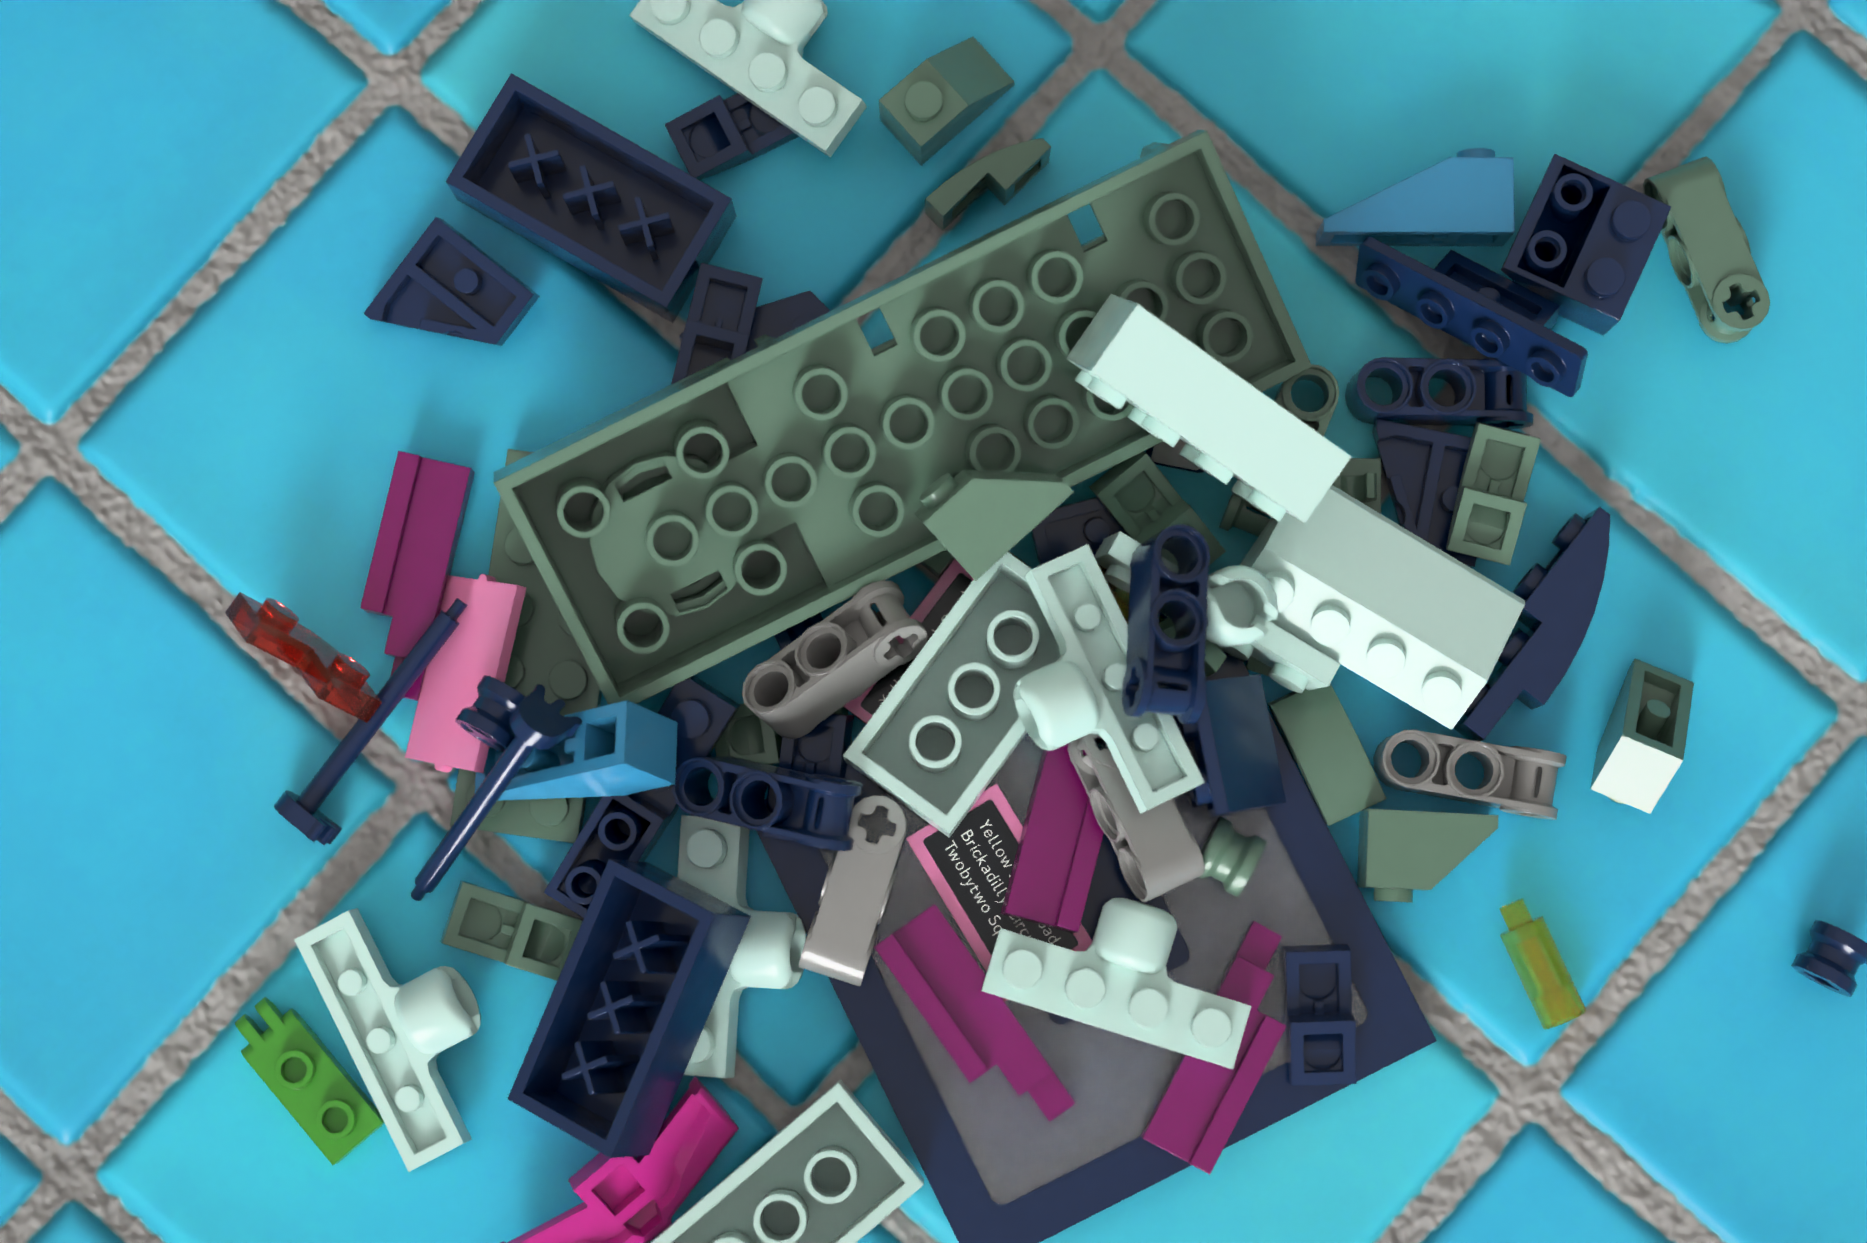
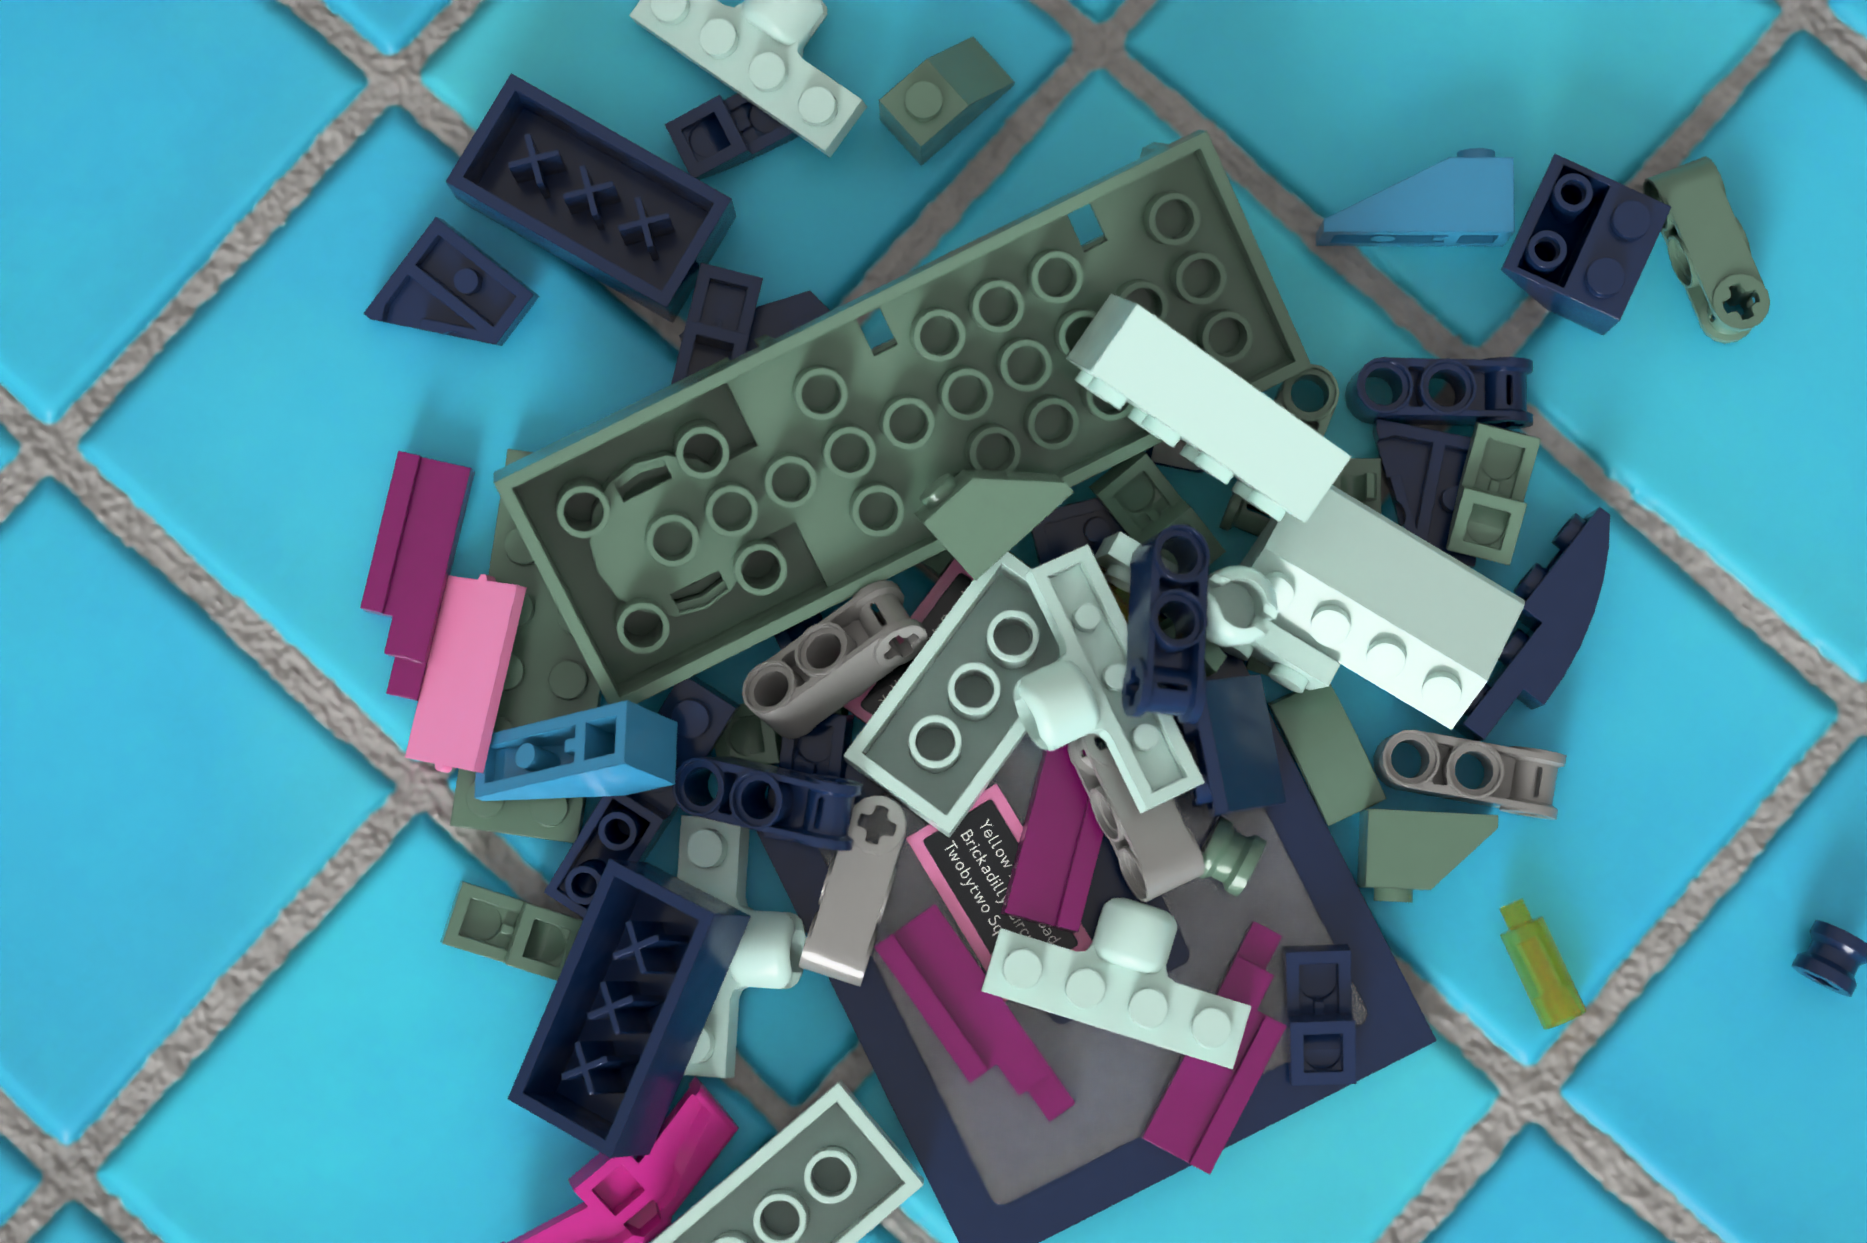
clear red plate [225,592,382,723] -> none
bright green hinge [235,997,385,1165] -> none
dark blue piece [274,598,468,845] -> none
light aqua plate [294,908,481,1172] -> none
dark blue piece [411,684,582,901] -> none
dark blue wheel [456,676,525,753] -> none
sand green slope [925,138,1051,231] -> none
dark blue bracket [1355,237,1588,397] -> none
sand green slope [1590,659,1694,814] -> none

